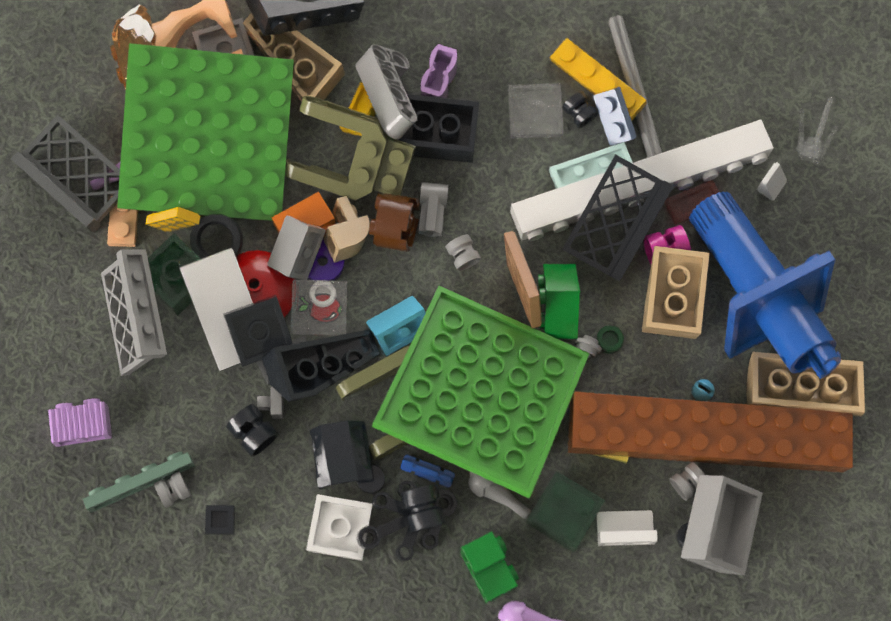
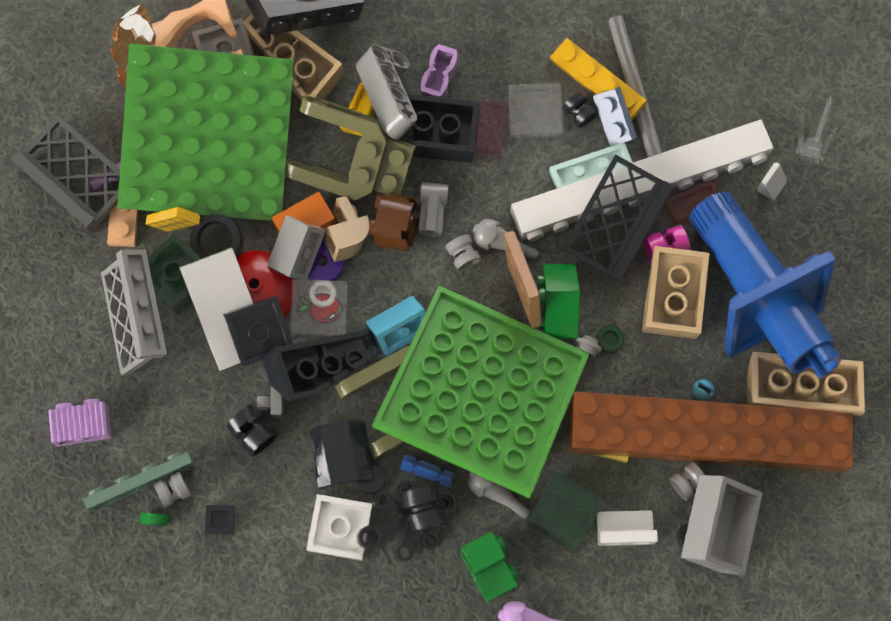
none -> green tile [140,512,169,526]
none -> light grey piece [473,218,539,260]
none -> clear pink tile [475,99,508,154]

